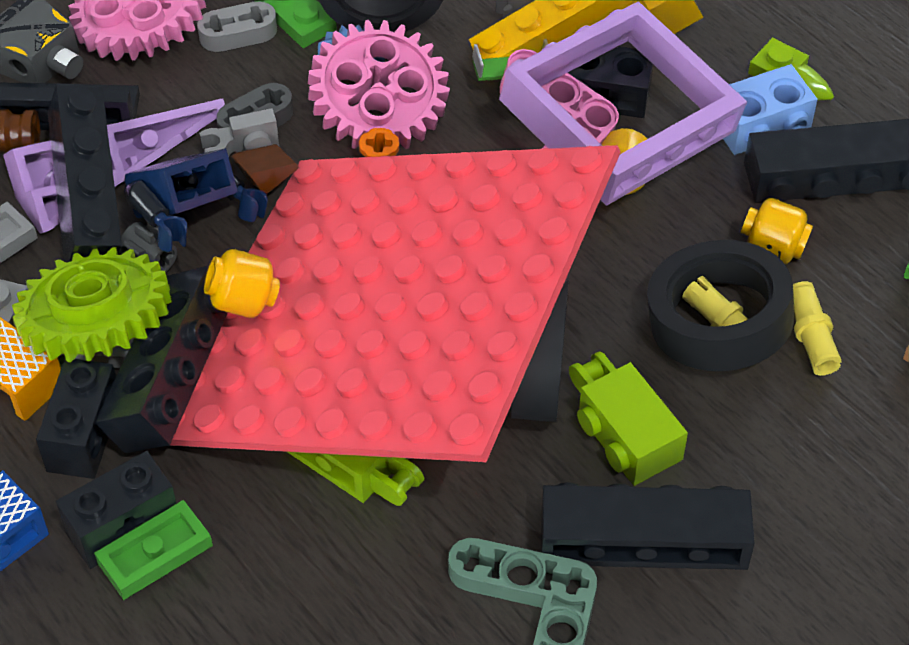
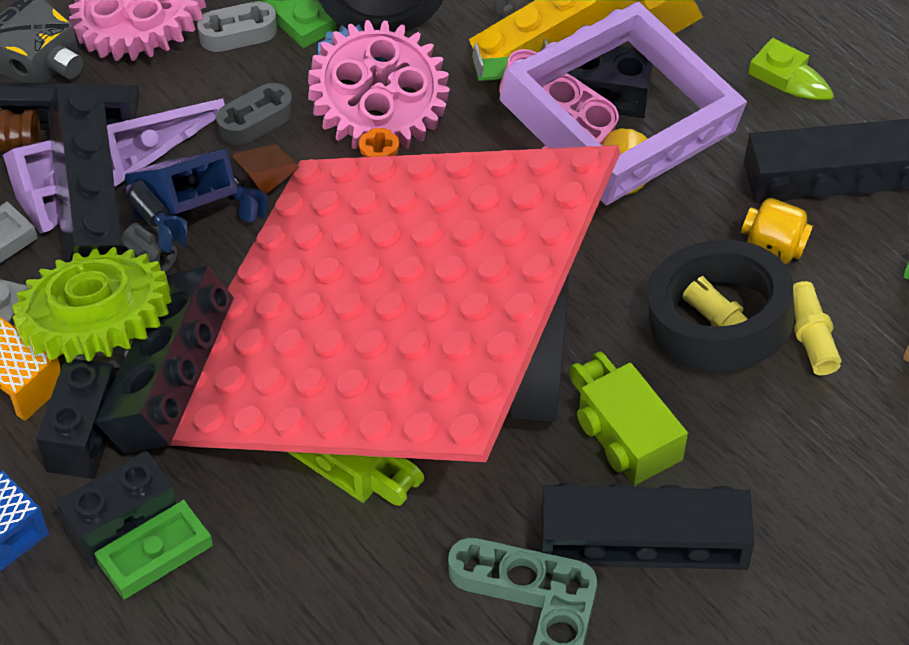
light grey plate [200,108,279,157] -> none
yellow head [204,249,280,318] -> none
light blue brick [723,64,818,155] -> none

